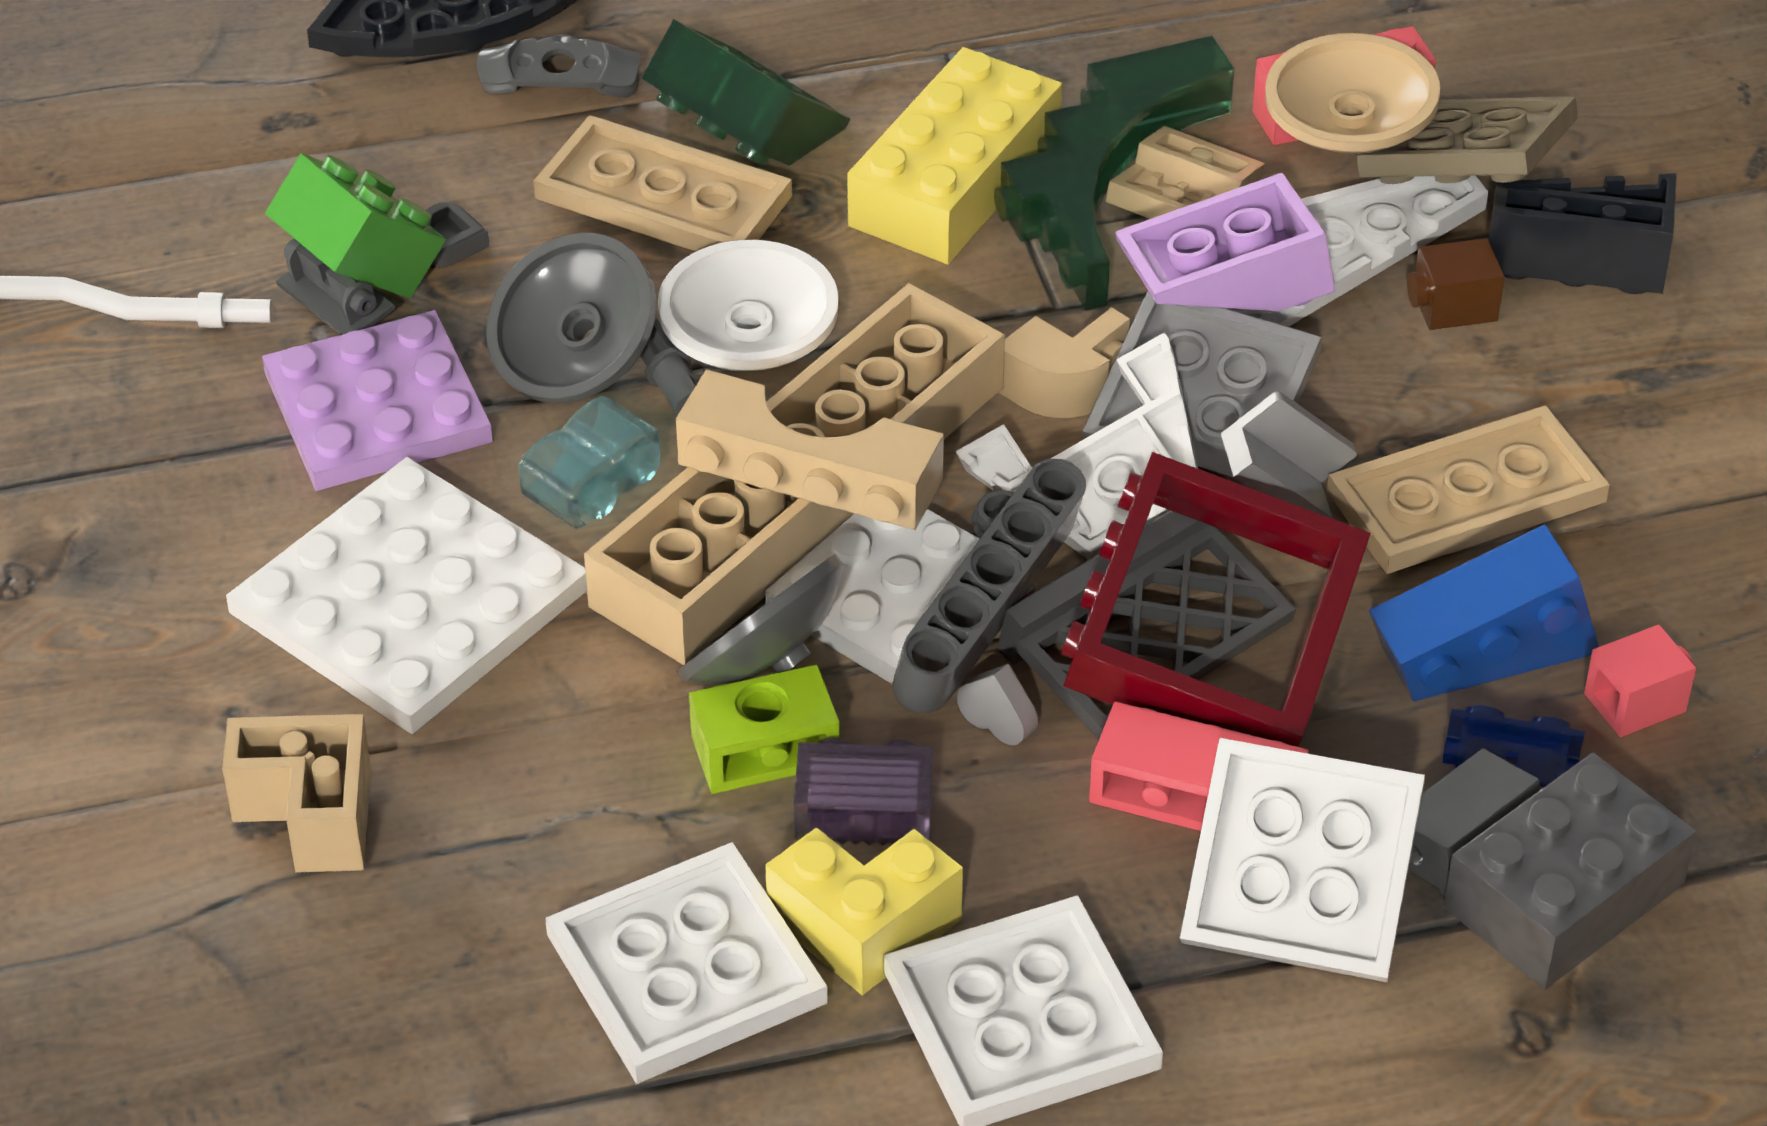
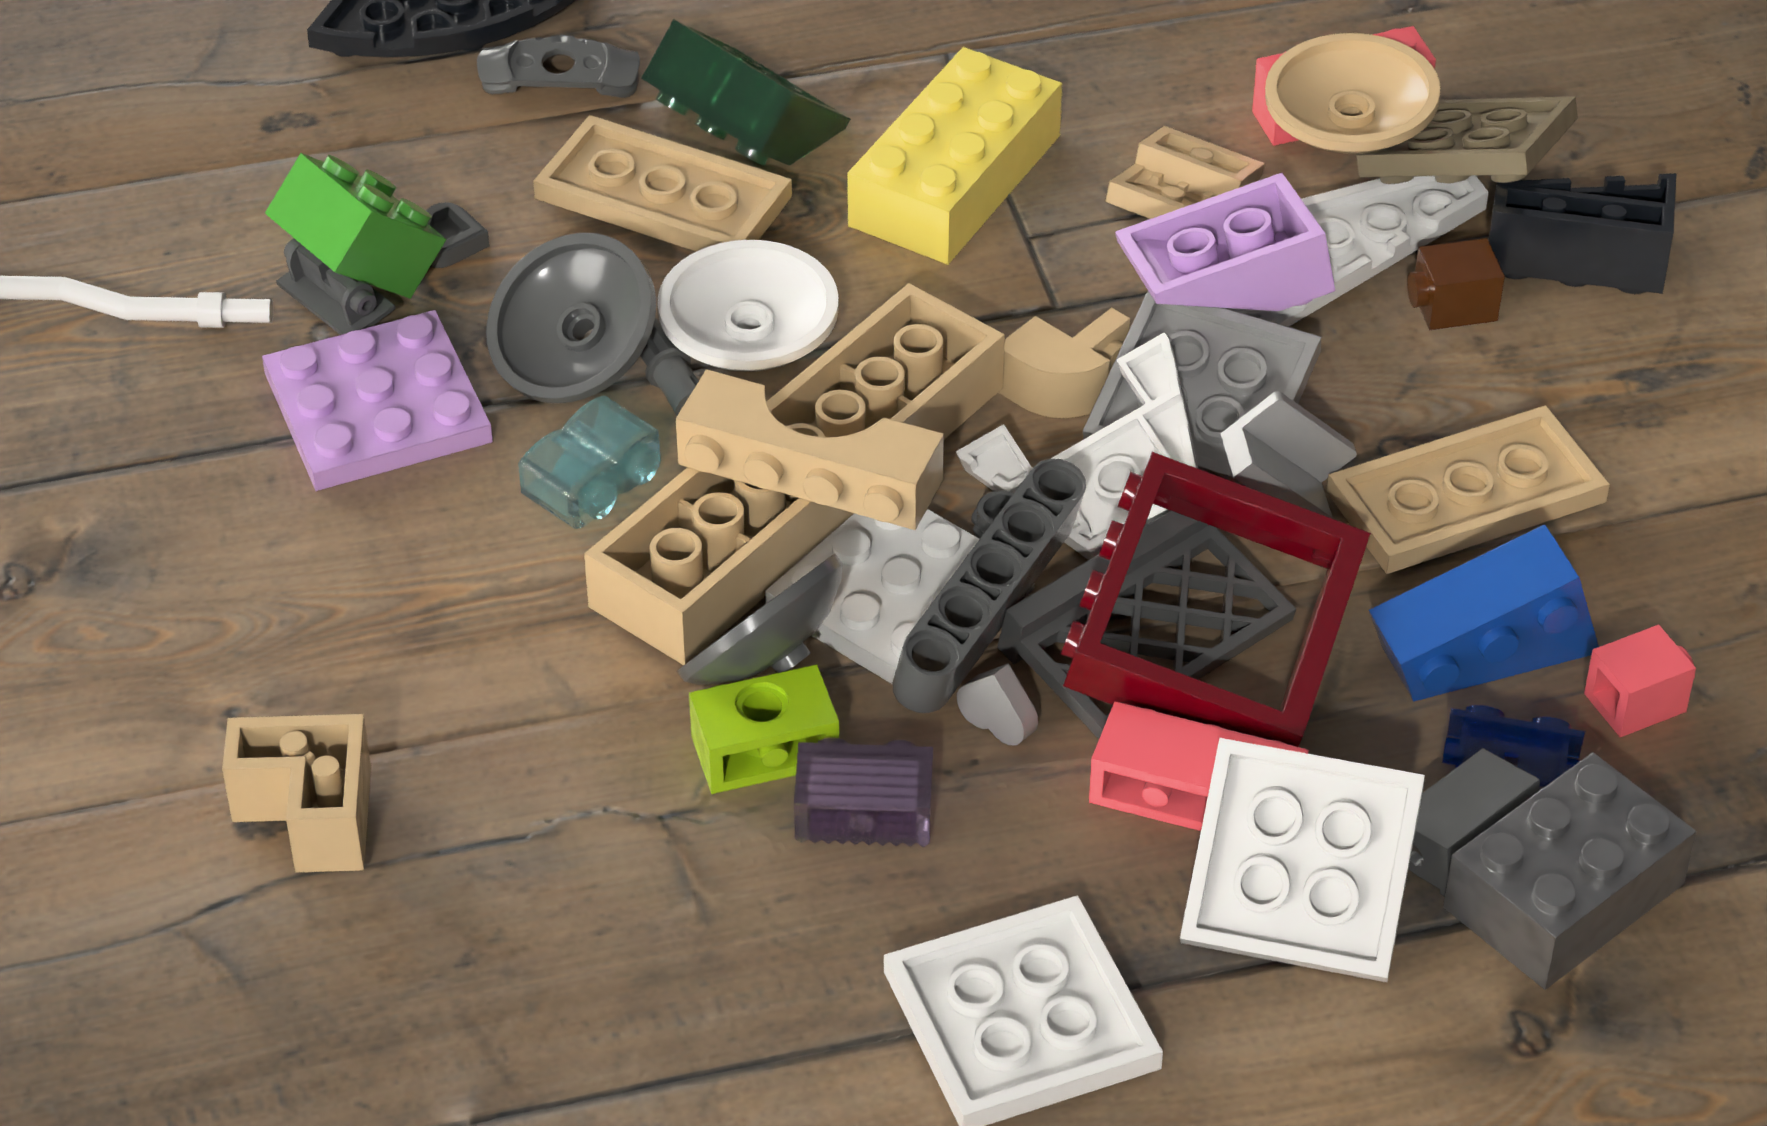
white plate [226,457,587,735] -> none
white plate [545,842,827,1084] -> none
light yellow brick [766,827,963,996] -> none
clear green arch [994,36,1234,310] -> none

